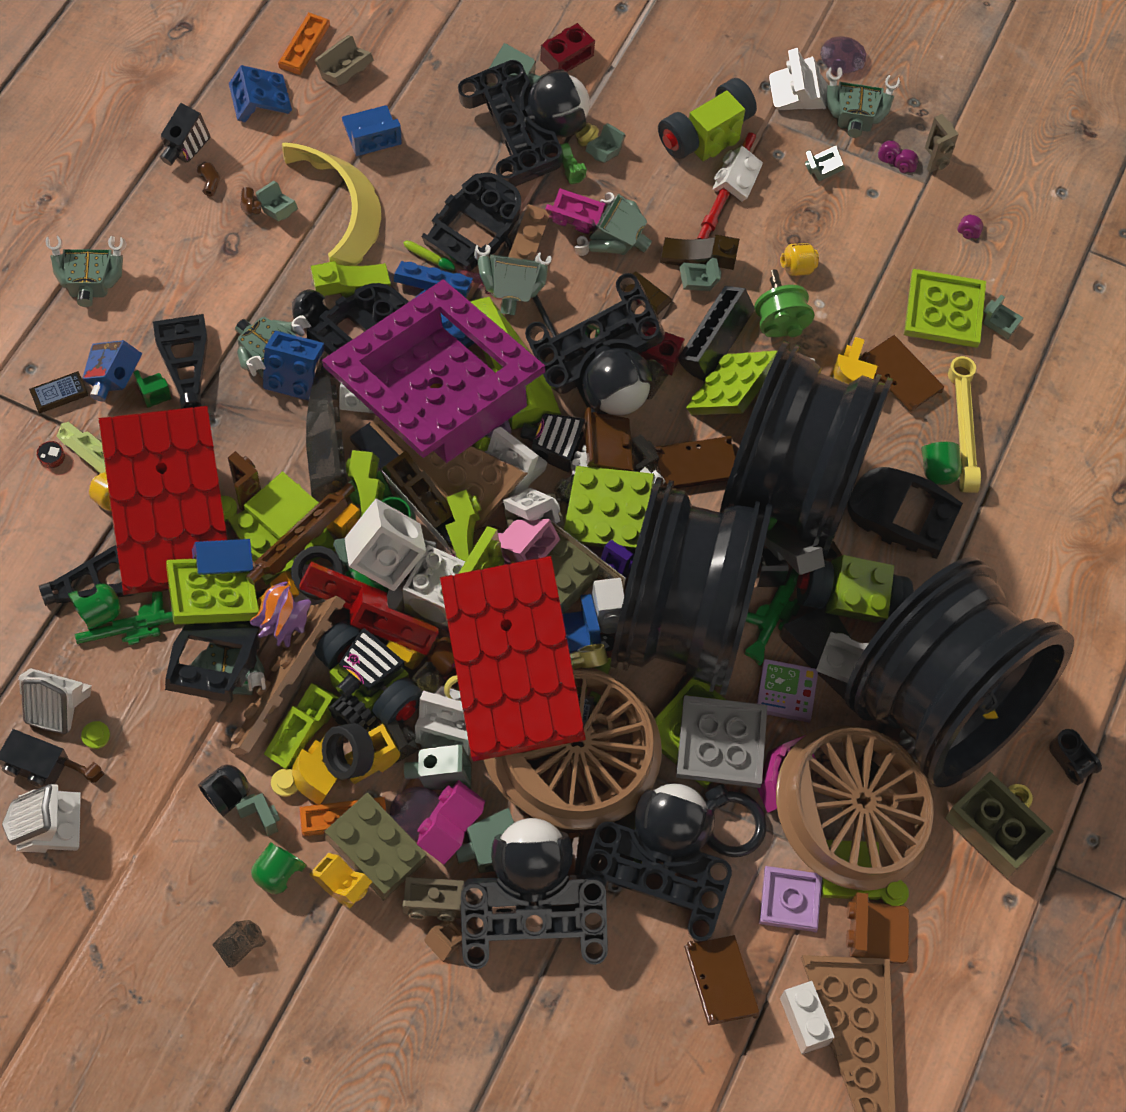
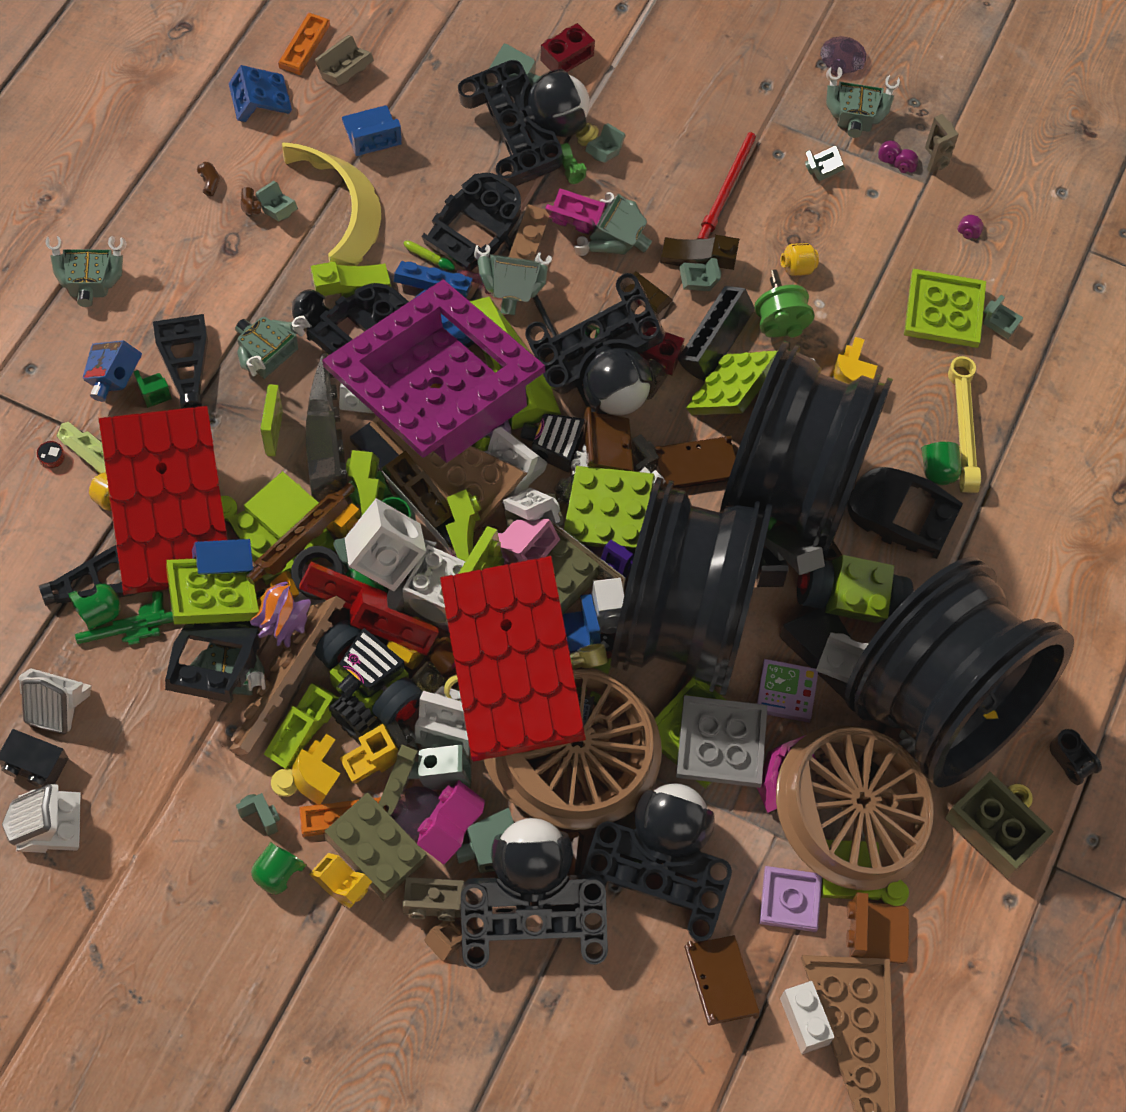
tile [29,371,88,414] -> none
reddish brown hand [64,759,105,783] -> none
lime plate [81,721,110,749] -> none
black torso [159,103,211,166] -> none
black helmet [198,764,250,817] -> none
clear smoke bracket [212,920,266,968] -> none
reddish brown bracket [228,451,261,511] -> none
blue bracket [263,330,324,401] -> none
black tyre [322,723,374,780] -> none
brick [658,78,757,161] -> none
black piece [704,784,767,858] -> none
white bracket [713,146,763,201] -> none
green piece [744,568,800,666] -> none
white piece [769,48,828,110] -> none
reddish brown door [860,335,944,412] -> none
none -> lime tile [260,384,283,456]
none -> olive piece [379,745,418,815]

